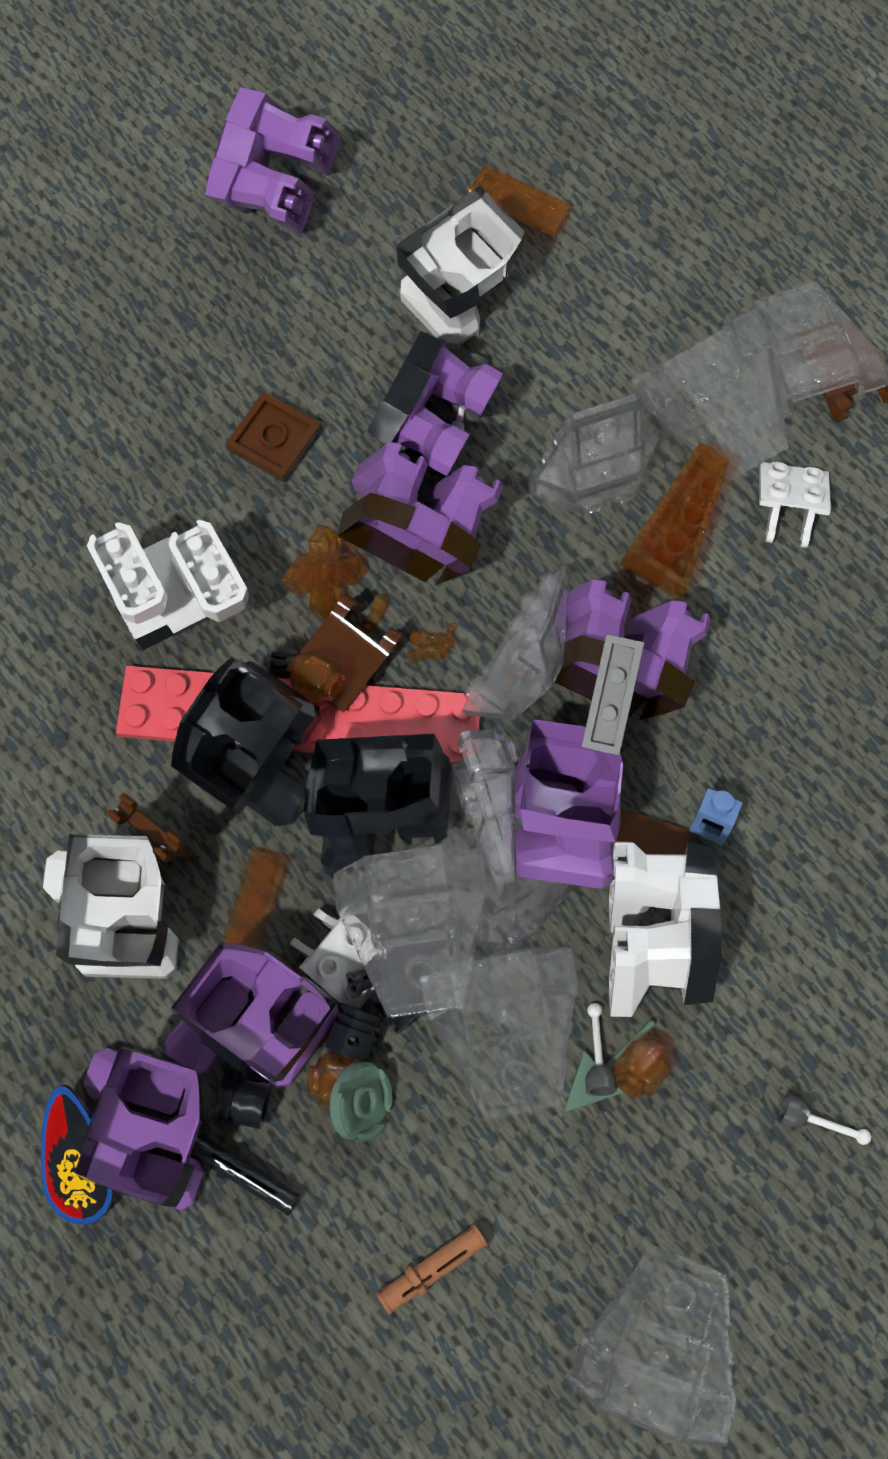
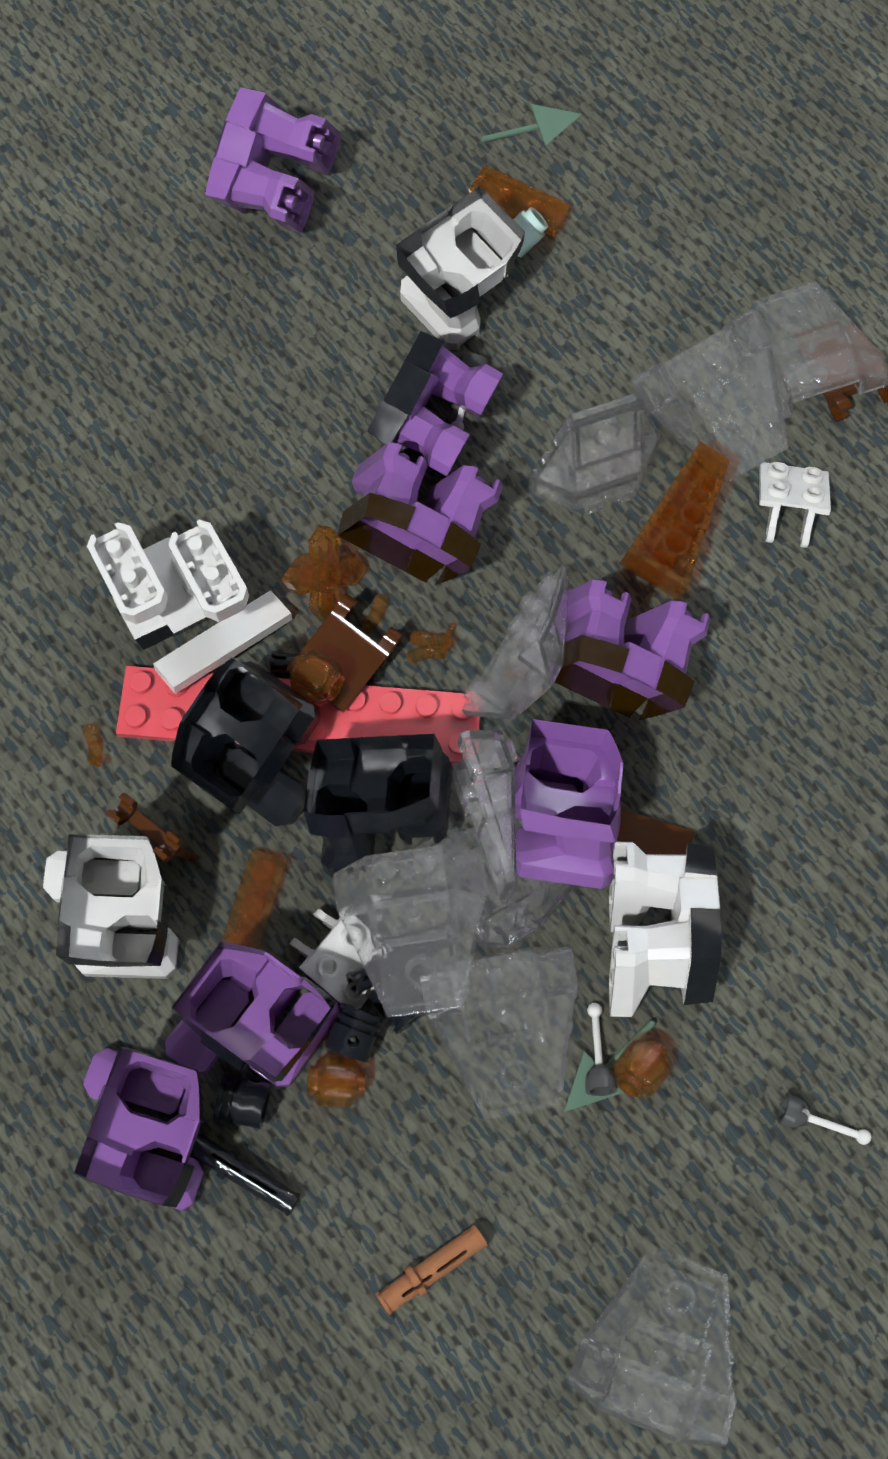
shield [41,1084,115,1225] -> none
reddish brown plate [225,392,321,482] -> none
sand green tile [330,1062,392,1143] -> none
light grey plate [582,634,644,755] -> none
medium blue brick [689,788,743,846] -> none
none -> clear orange piece [82,723,103,767]
none -> white tile [153,590,292,694]
none -> sand green piece [480,104,582,145]
none -> light aqua brick [513,207,549,258]

